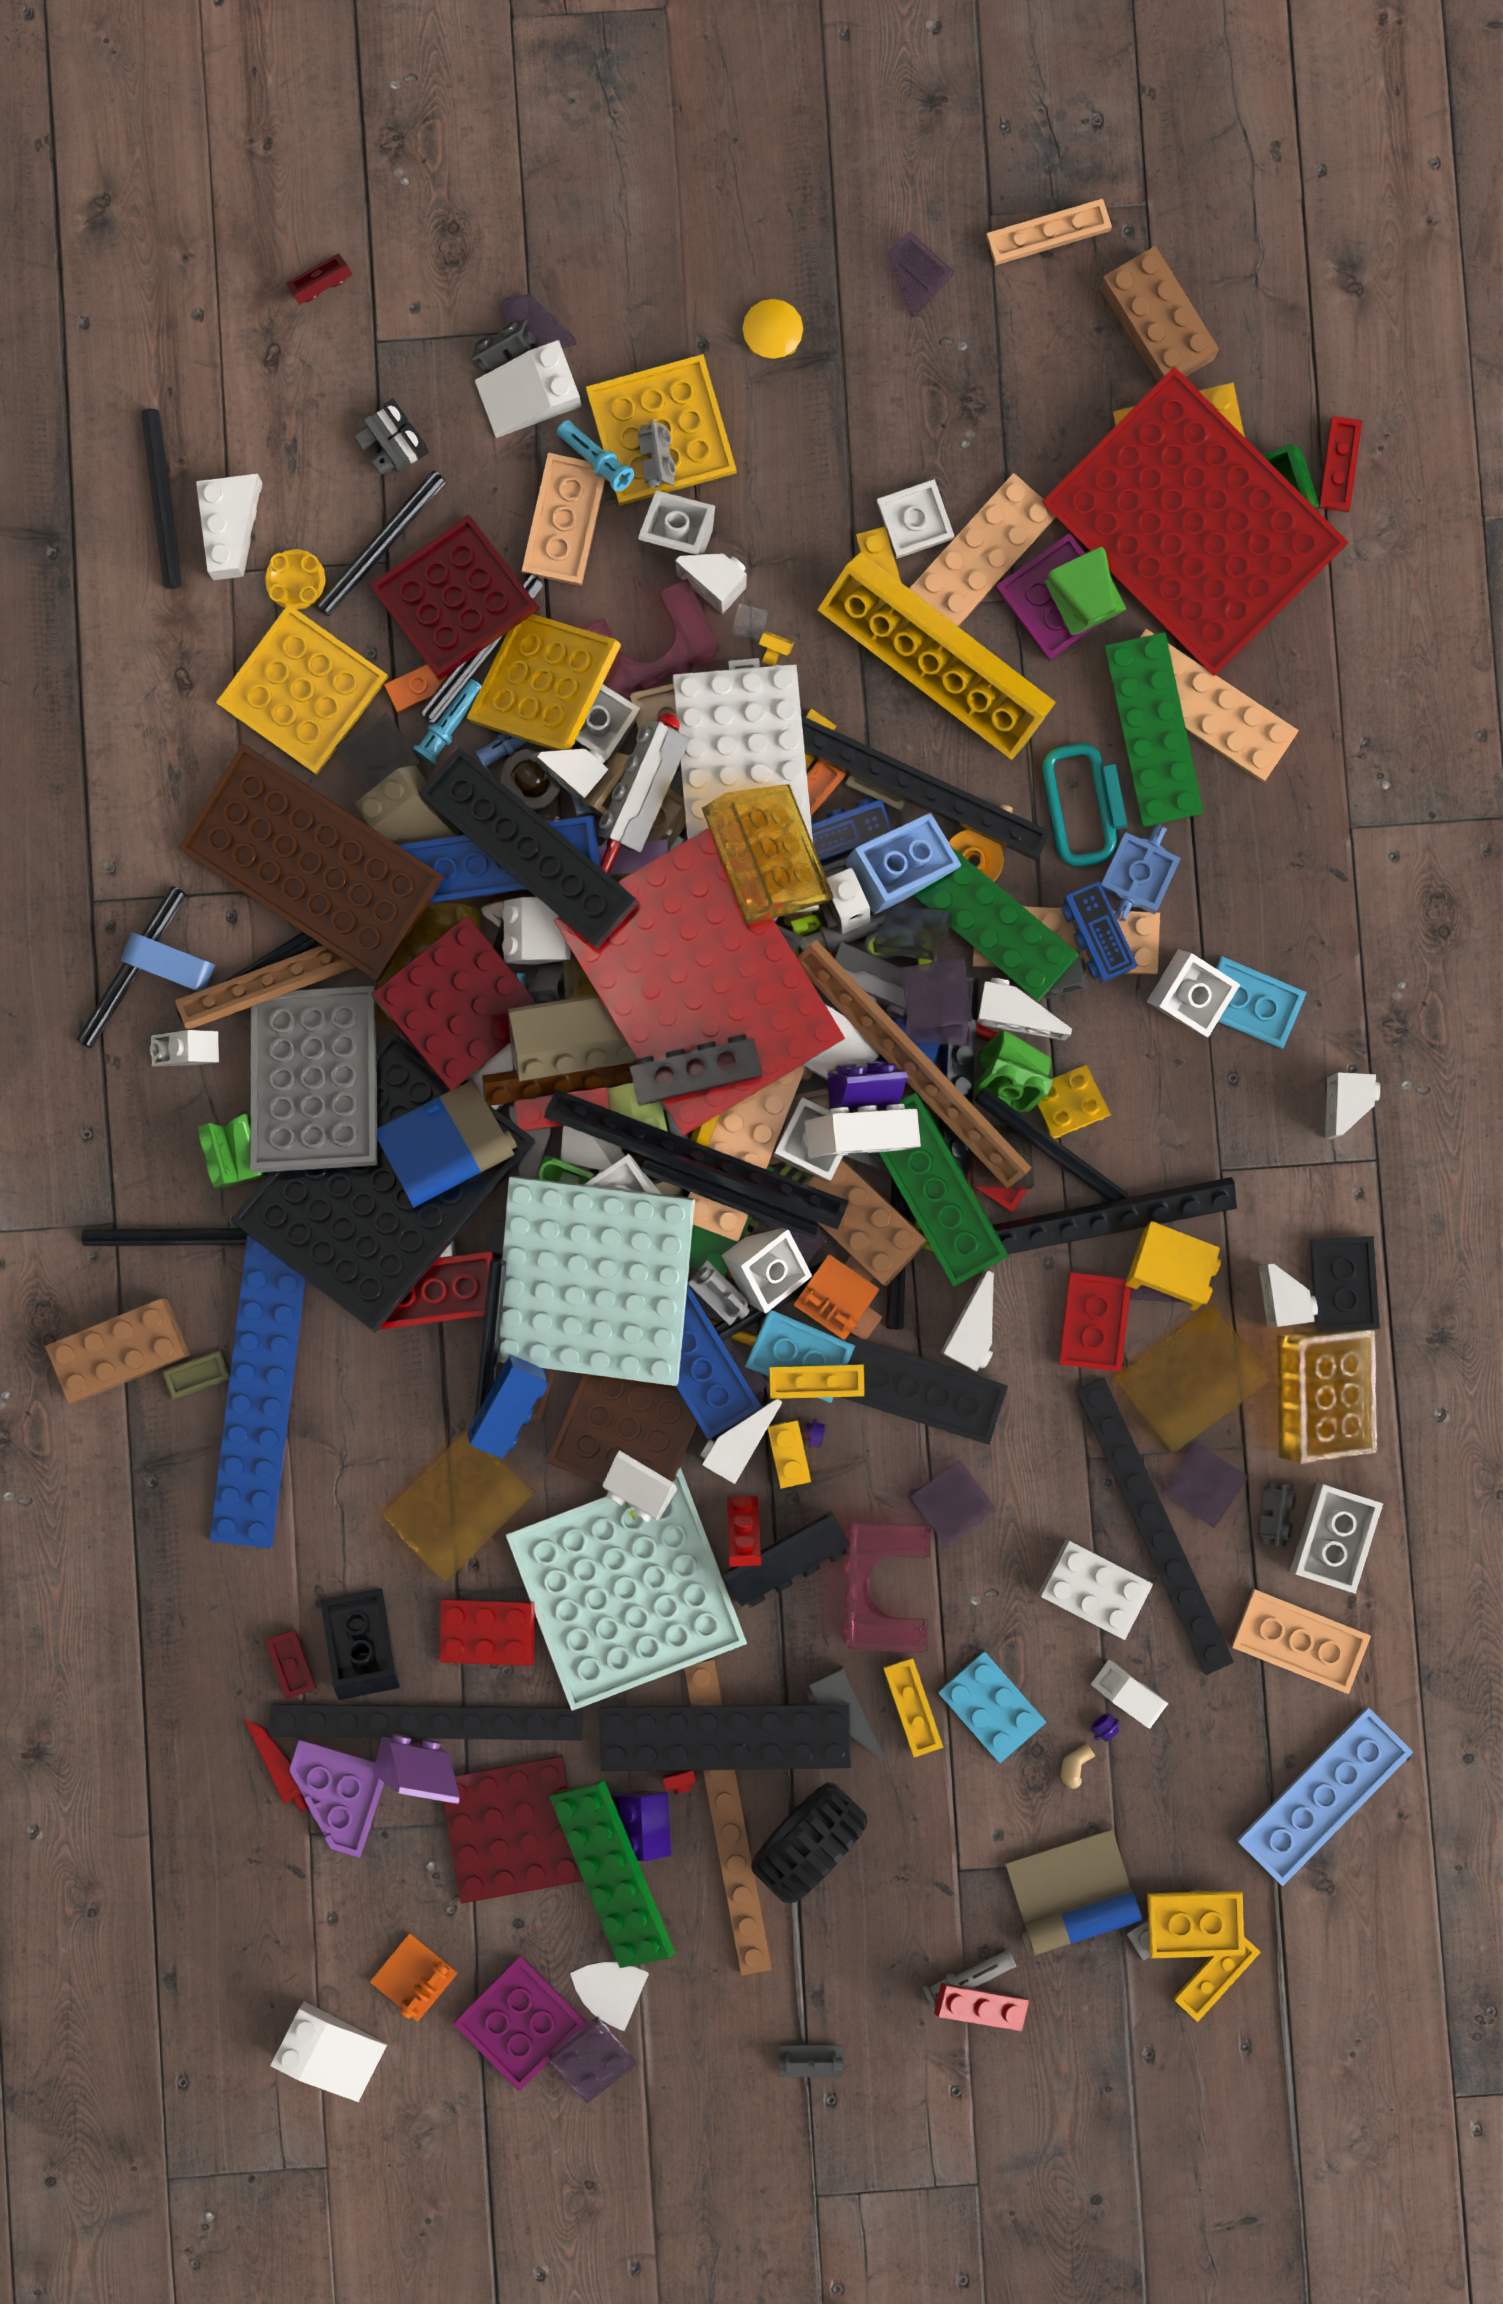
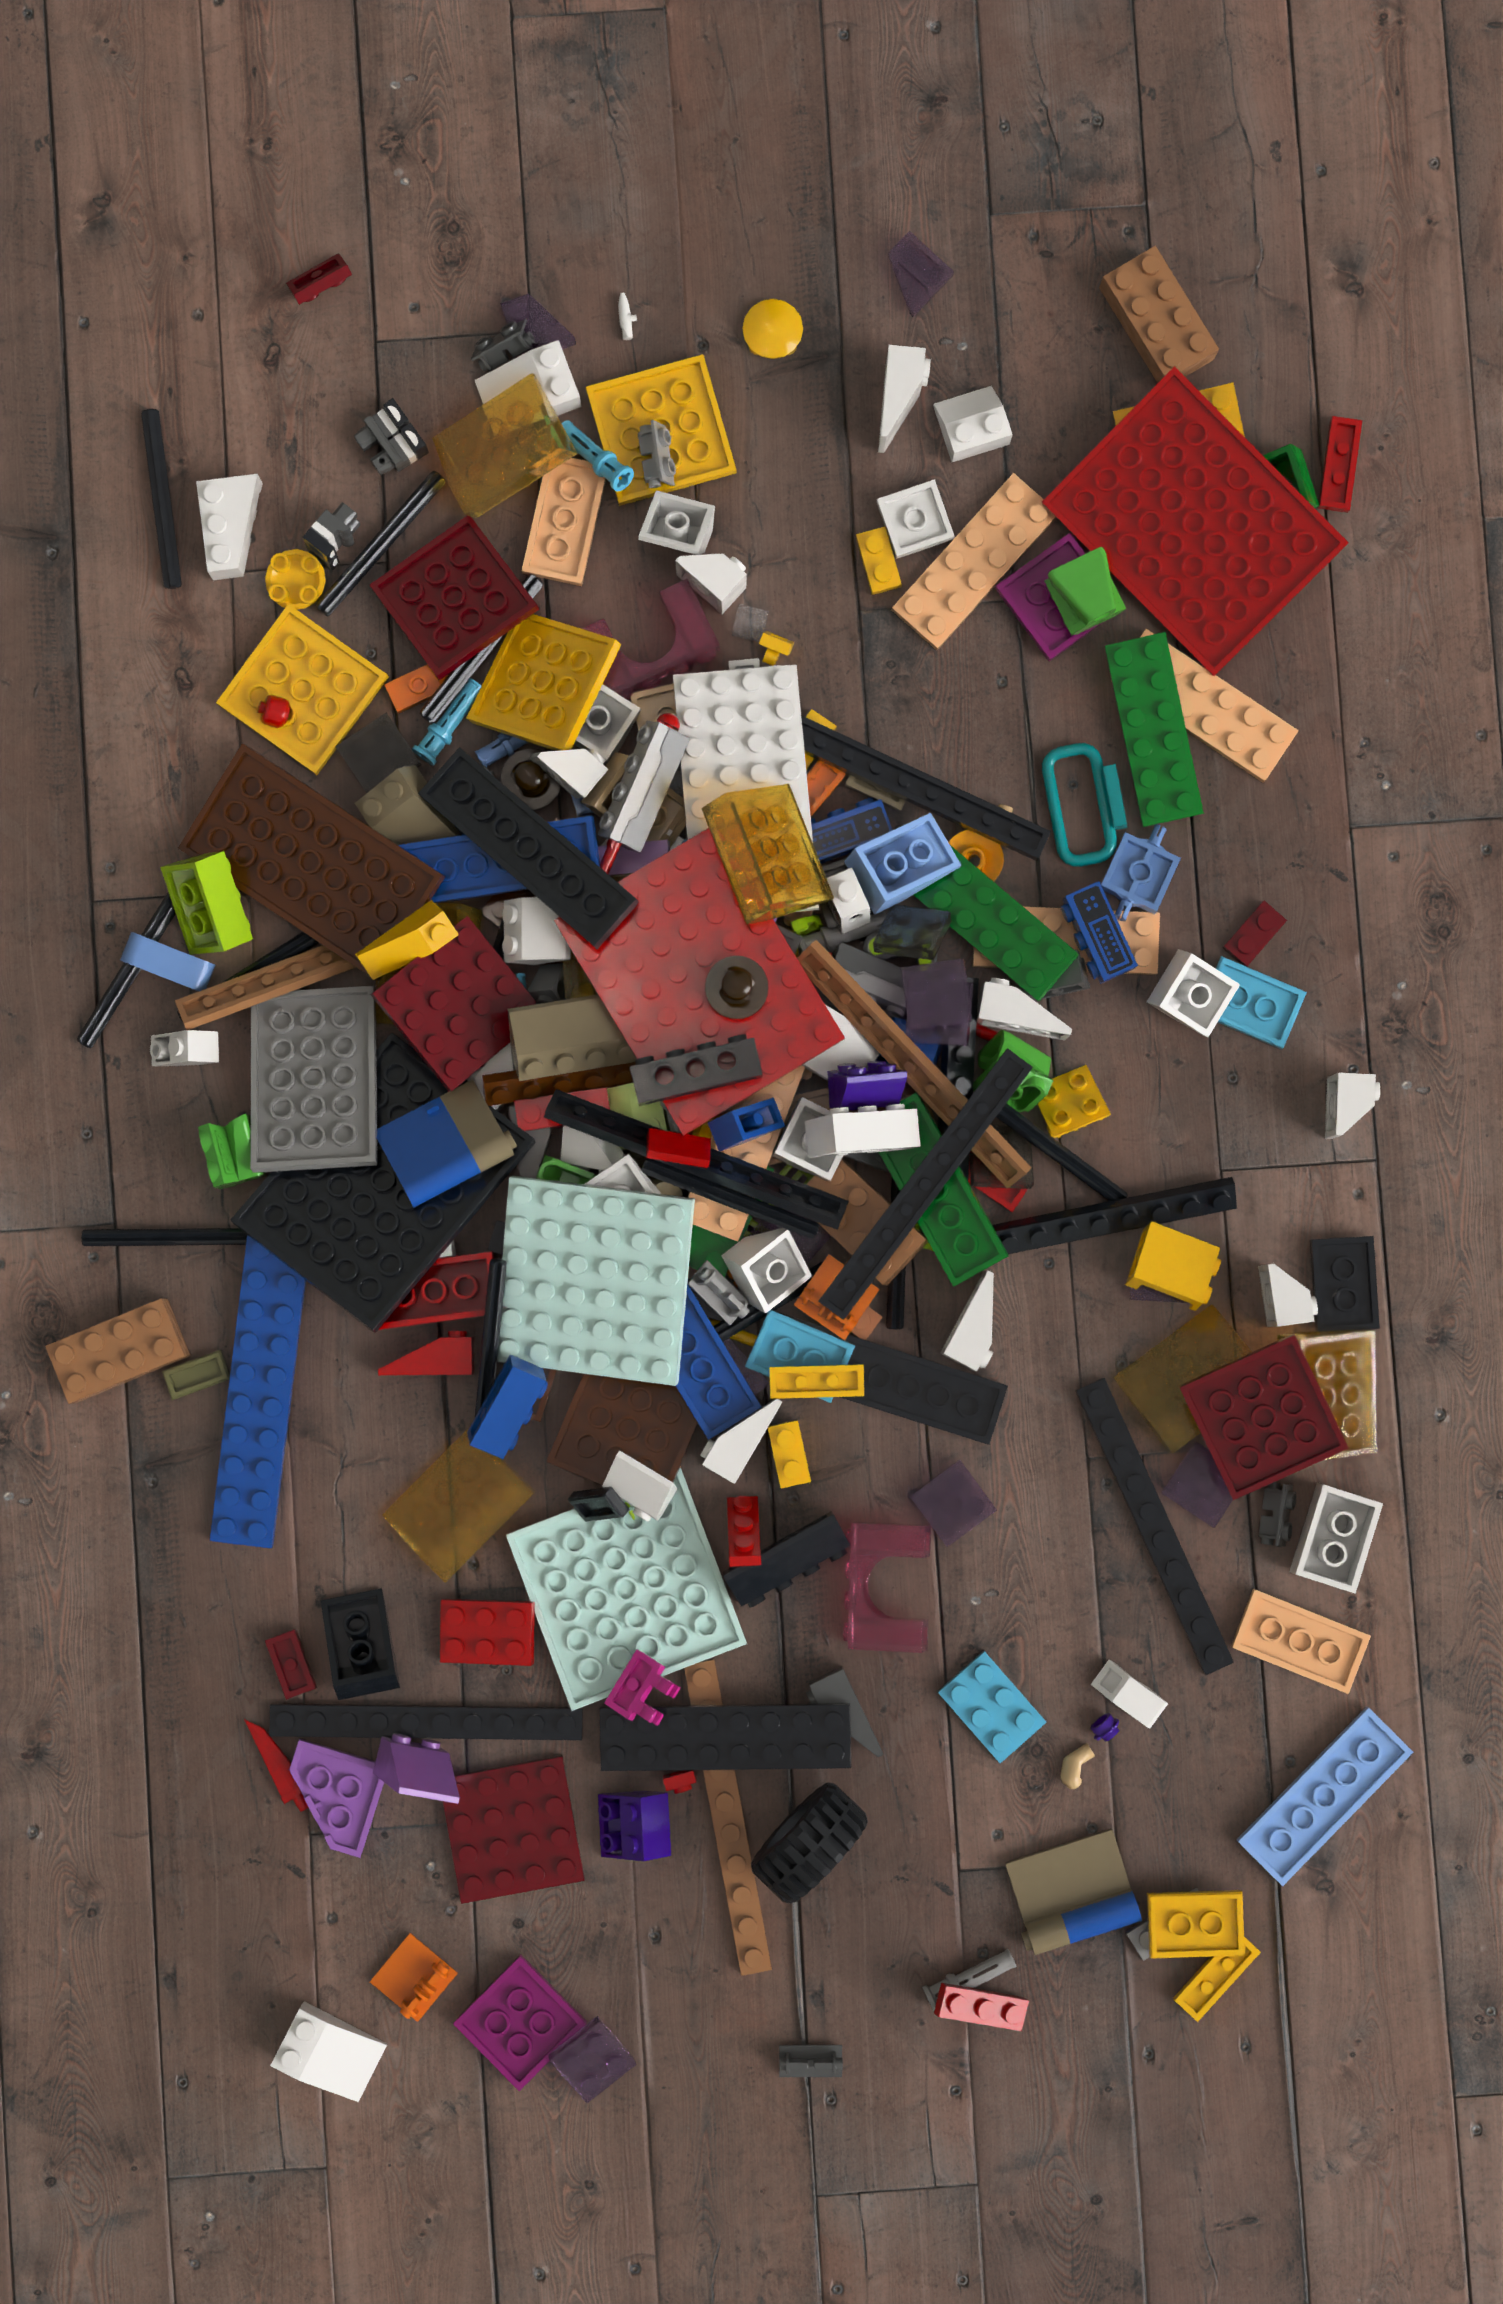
green plate [549,1780,675,1968] -> none
white sticker [570,1962,649,2031] -> none
dark purple plate [802,1419,826,1449] -> none
yellow brick [818,552,1056,760] -> none
yellow plate [883,1657,943,1758] -> none
light nougat plate [986,199,1112,266] -> none
white brick [1038,1539,1153,1640] -> none
red plate [1058,1272,1131,1372] -> none
none -> lime slope [160,851,253,955]
none -> red piece [257,695,290,728]
none -> dark grey hips [303,502,360,571]
none -> yellow slope [355,900,459,980]
none -> red slope [378,1331,474,1376]
none -> clear yellow slope [432,373,578,518]
none -> black tile [568,1487,630,1522]
none -> dark pink plate [604,1649,681,1726]
none -> white helmet [618,293,637,340]
none -> red tile [646,1128,711,1168]
none -> dark brown plate [705,956,769,1019]
none -> blue slope [708,1097,785,1152]
none -> black plate [818,1048,1033,1320]
none -> white slope [878,345,931,453]
none -> white slope [933,386,1013,462]
none -> dark red plate [1179,1333,1349,1500]
none -> dark red plate [1223,901,1287,967]

